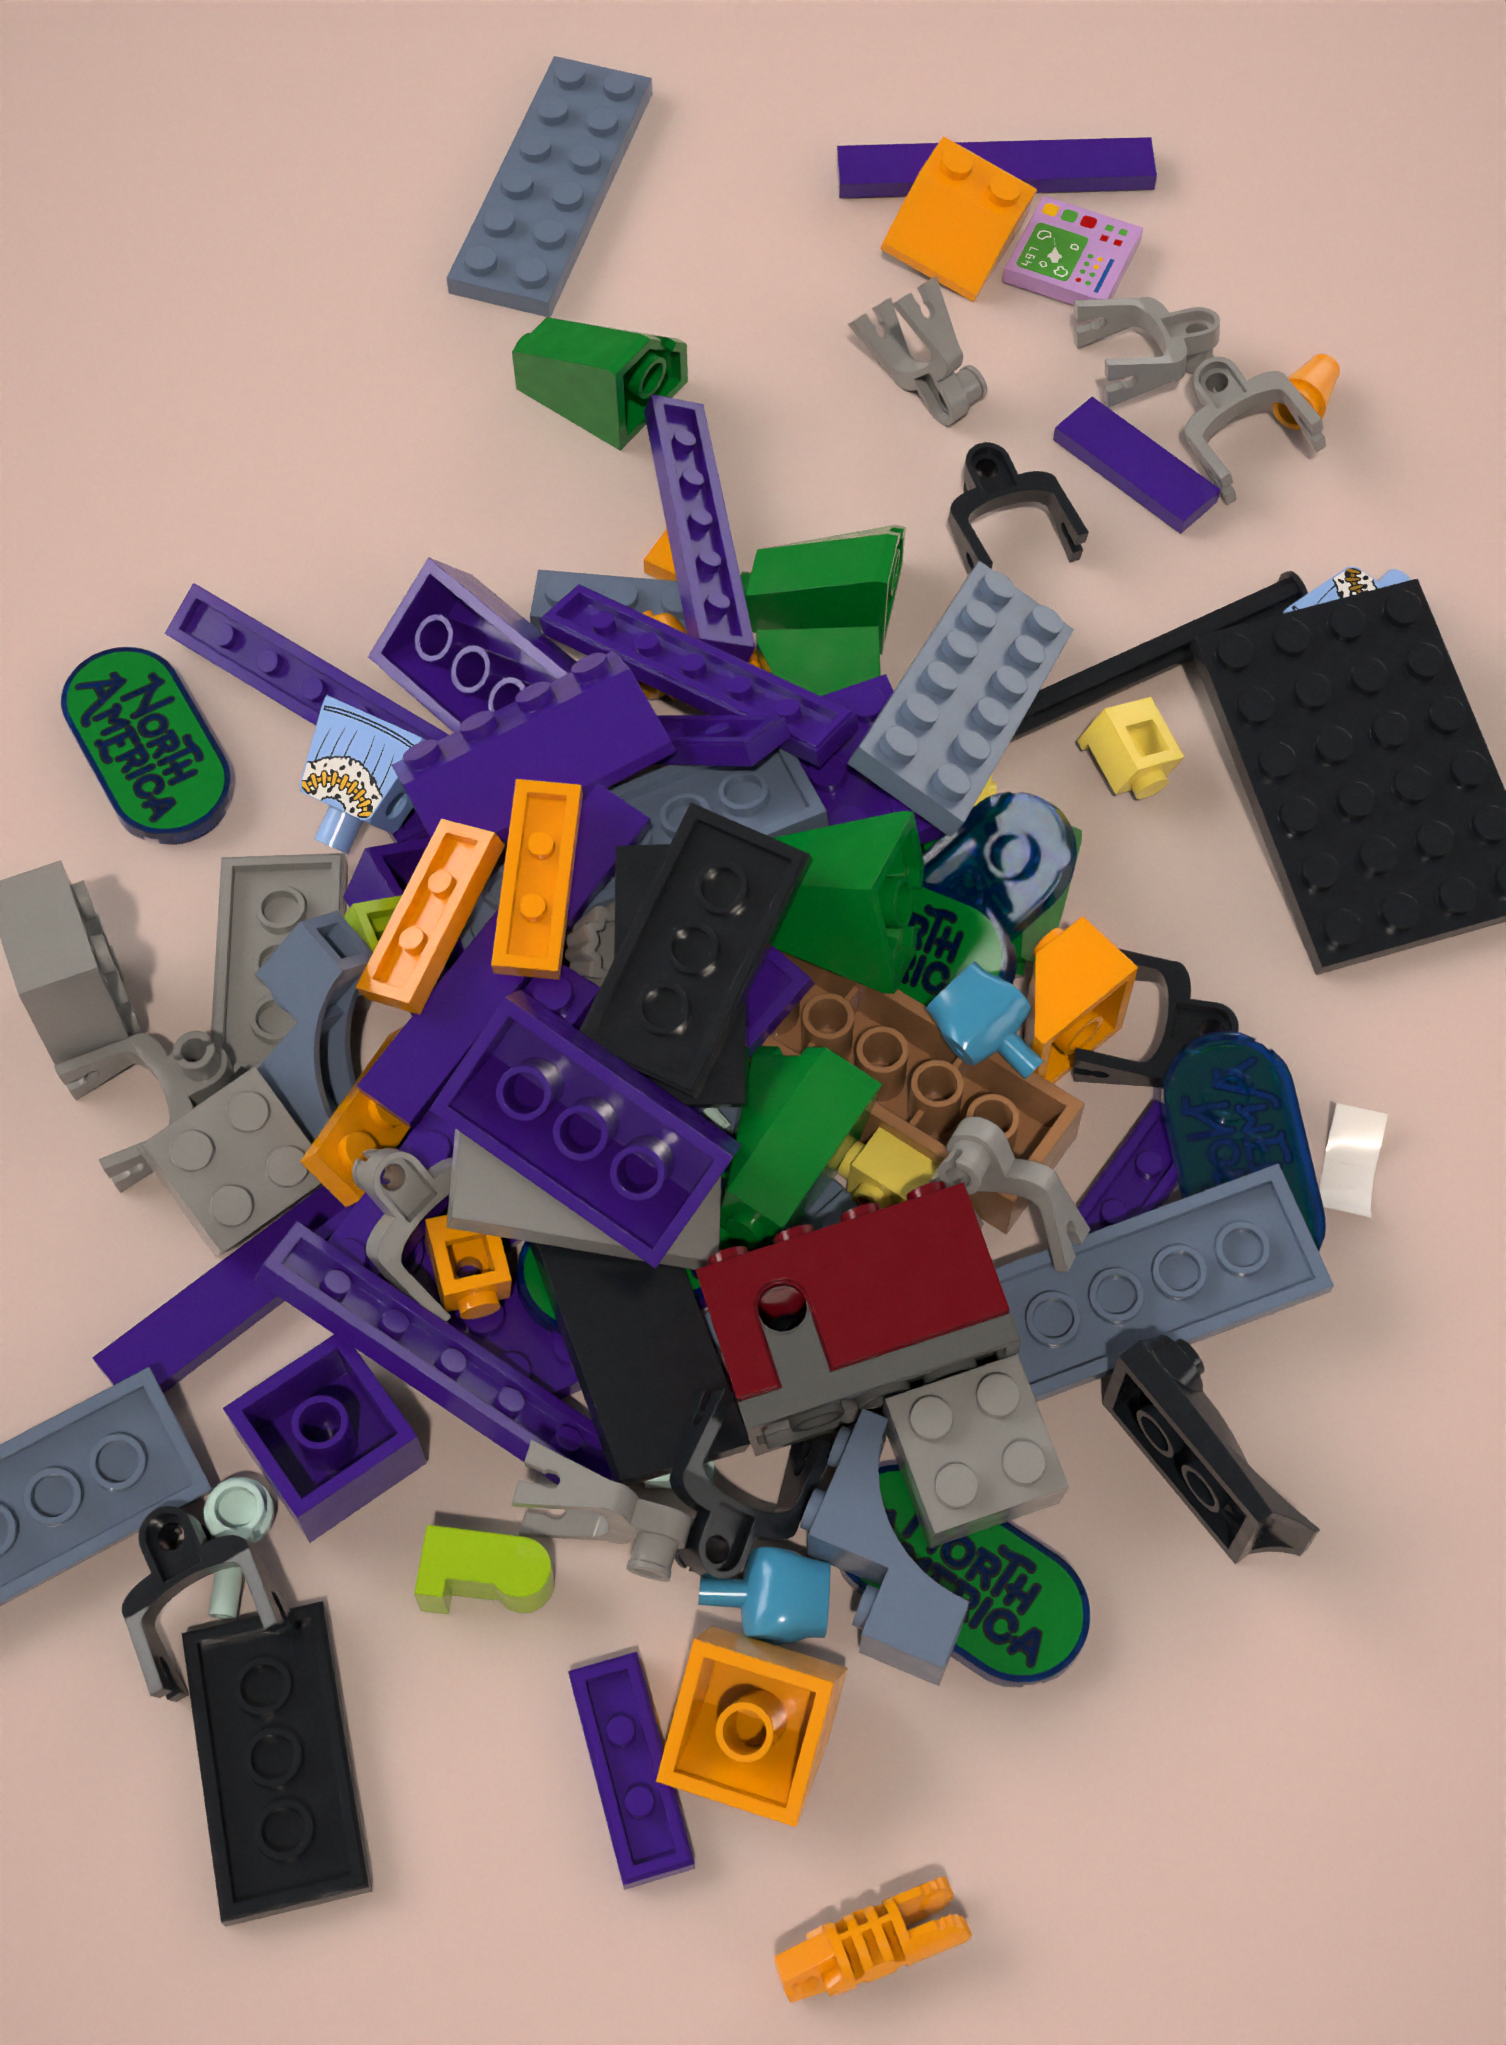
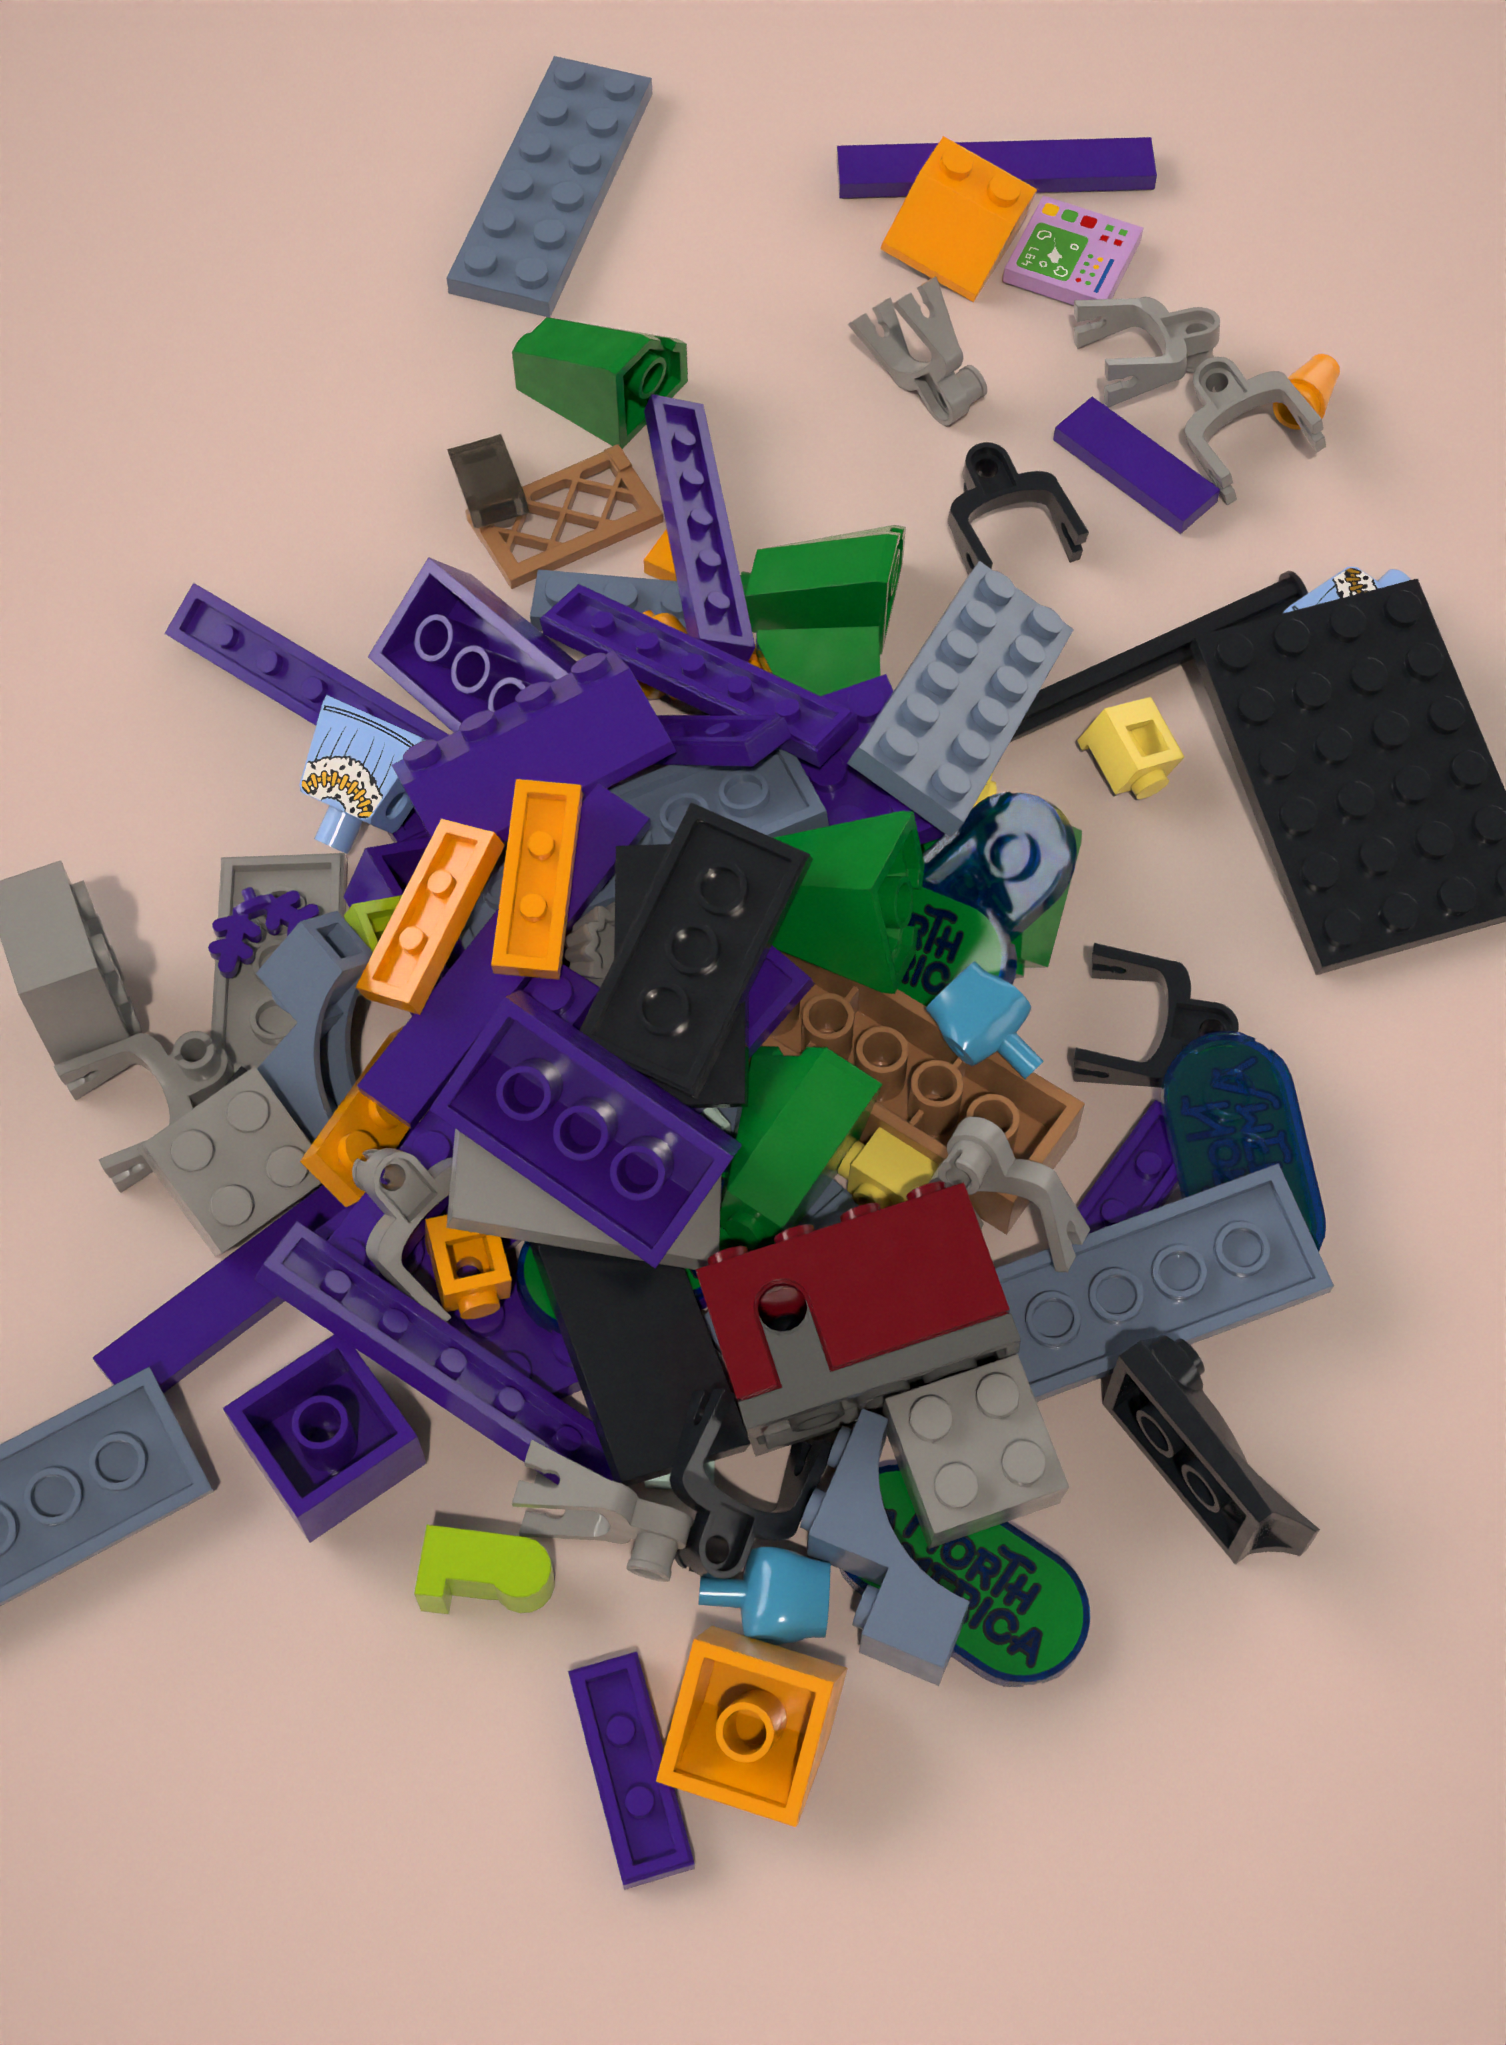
tile [61,647,234,845] -> none
black piece [122,1506,300,1702] -> none
black tile [181,1601,372,1927] -> none
light aqua plate [204,1477,274,1620] -> none
light orange hinge [774,1876,972,2003] -> none
light orange slope [1024,916,1138,1084] -> none
white sticker [1318,1103,1388,1218] -> none
none -> dark purple animal [208,887,320,978]
none -> clear smoke tile [447,434,529,528]
none -> medium nougat window [465,444,663,589]

